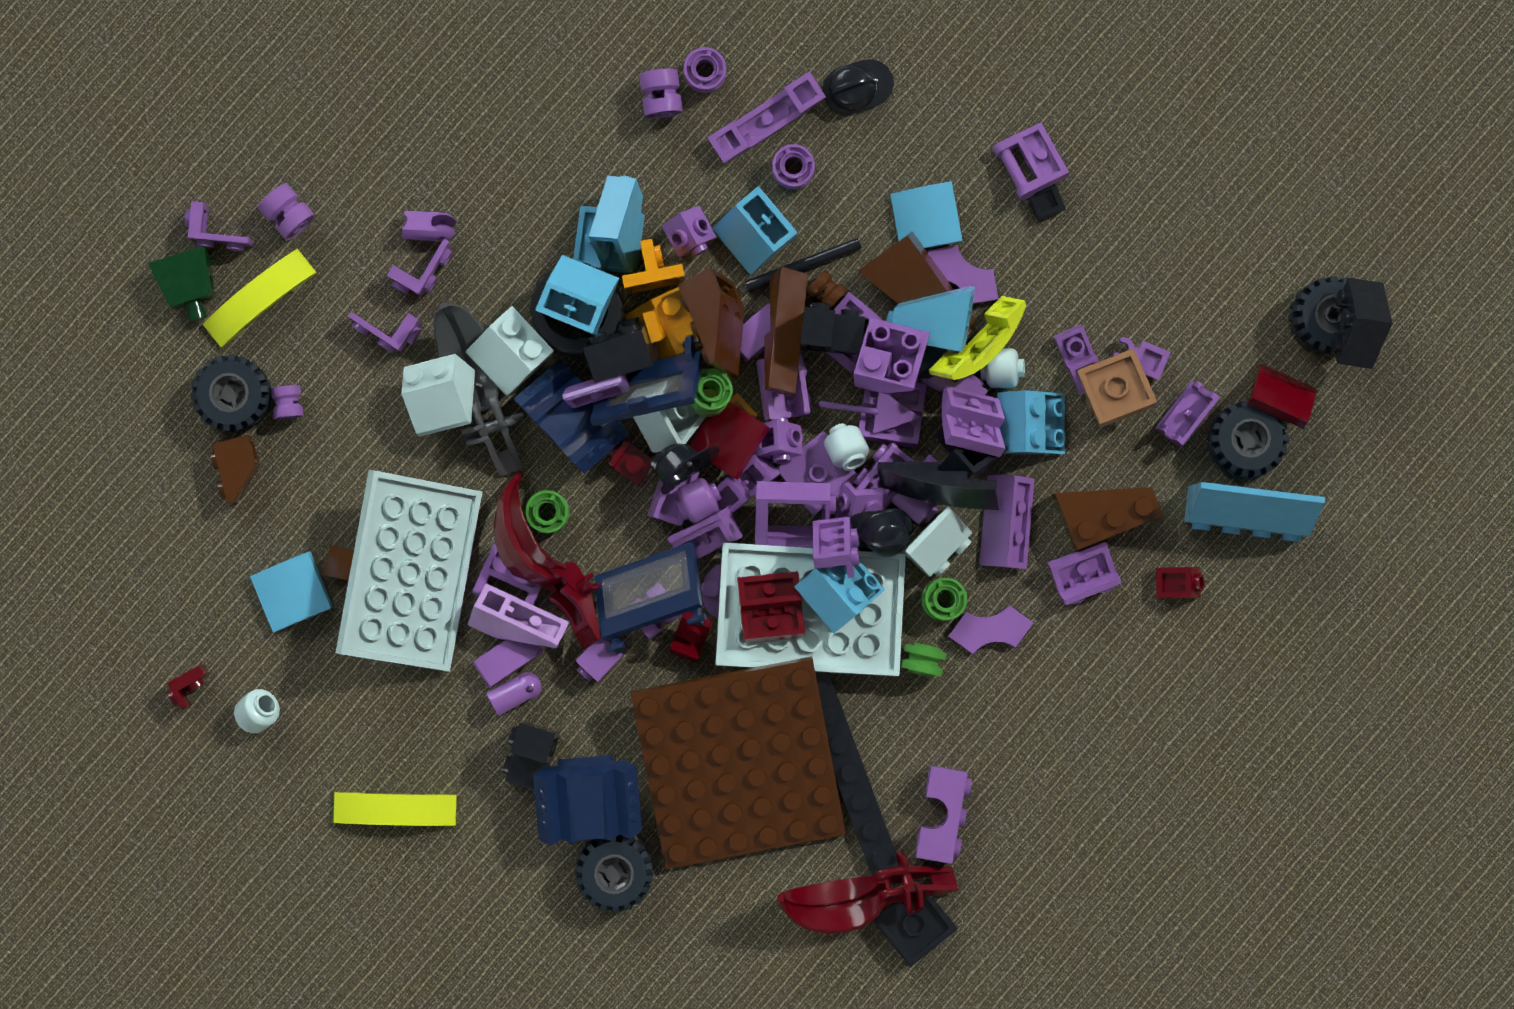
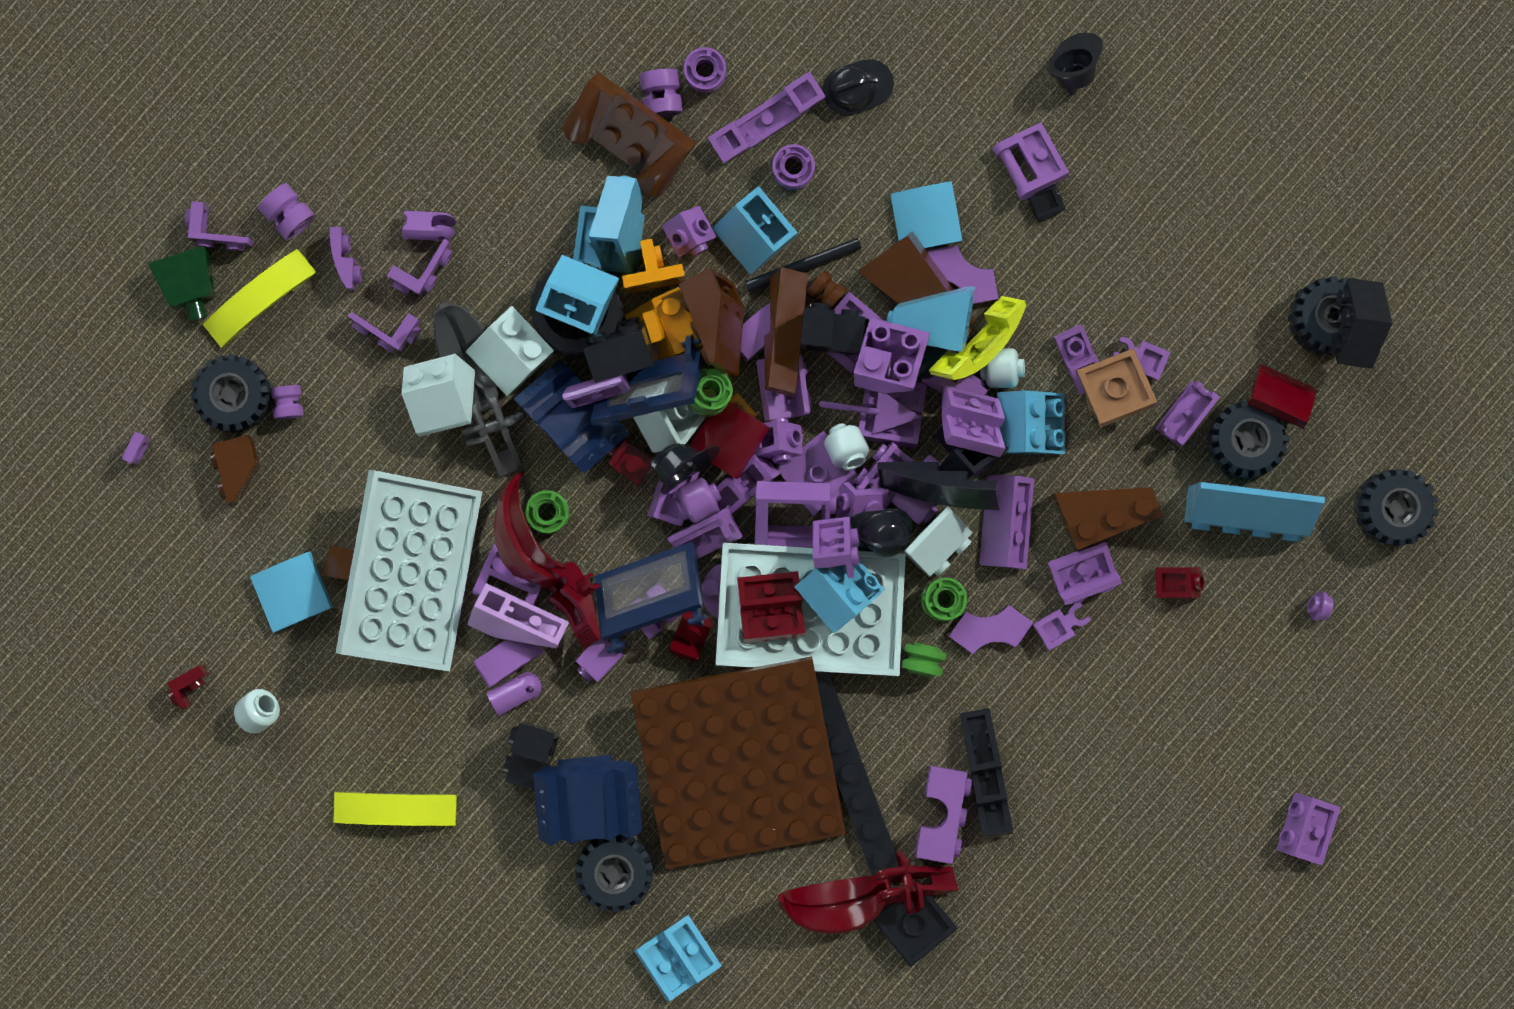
none -> medium lavender tile [121,431,150,465]
none -> medium lavender slope [330,227,362,291]
none -> reddish brown piece [562,72,697,197]
none -> medium azure slope [634,915,722,1002]
none -> black slope [960,708,1013,839]
none -> medium lavender plate [1032,603,1091,651]
none -> black piece [1047,33,1103,96]
none -> medium lavender bracket [1277,793,1341,865]
none -> medium lavender plate [1307,591,1334,621]
none -> black wheel [1354,469,1438,546]

